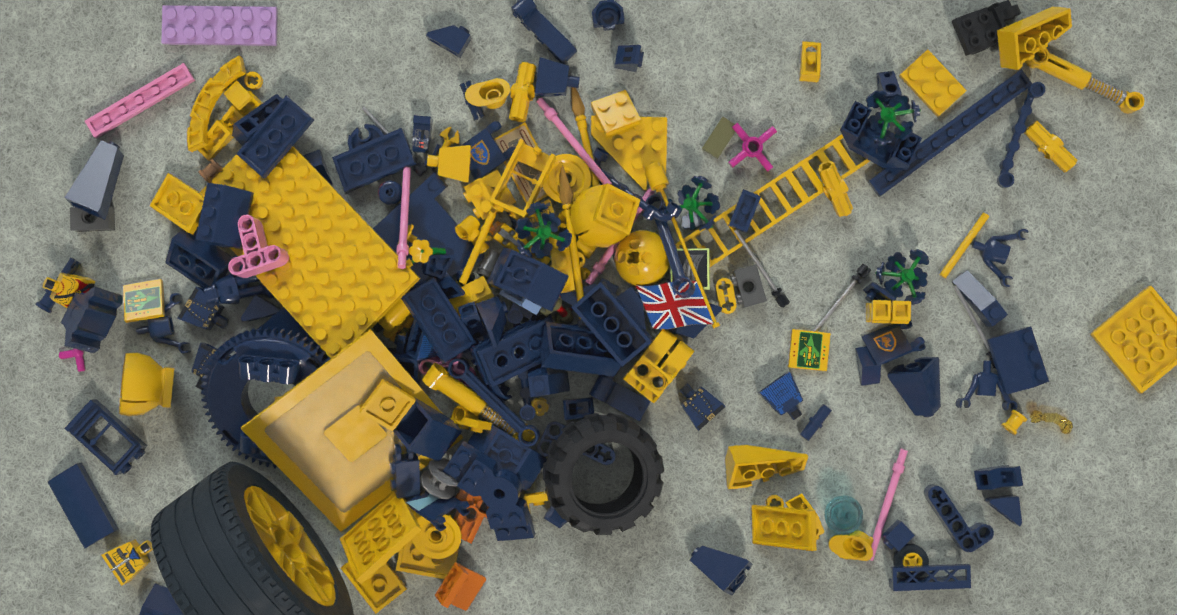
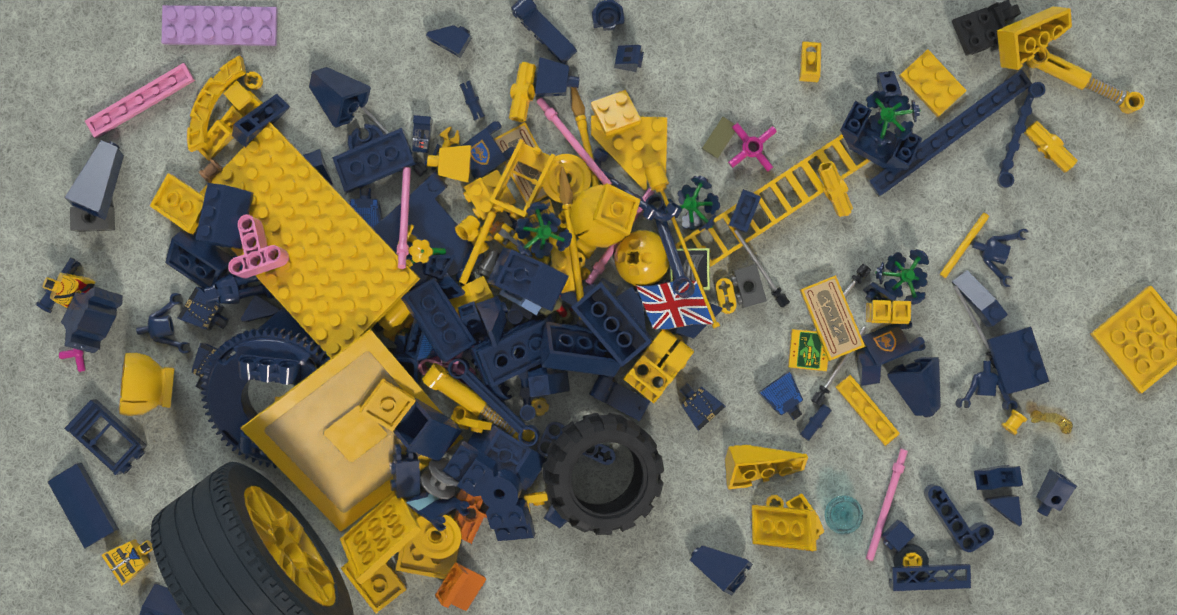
tile [123,279,165,323] -> none
dark blue tile [237,95,315,179] -> none
dark blue head [378,180,402,207] -> none
yellow piece [465,78,510,109] -> none
dark blue slope [563,397,594,420] -> none
yellow piece [829,530,873,561] -> none
none -> dark blue slope [309,67,371,128]
none -> dark blue torso [349,188,383,228]
none -> tile [799,275,865,361]
none -> piece [811,326,867,406]
none -> yellow tile [835,375,900,446]
none -> dark blue torso [1036,469,1077,517]

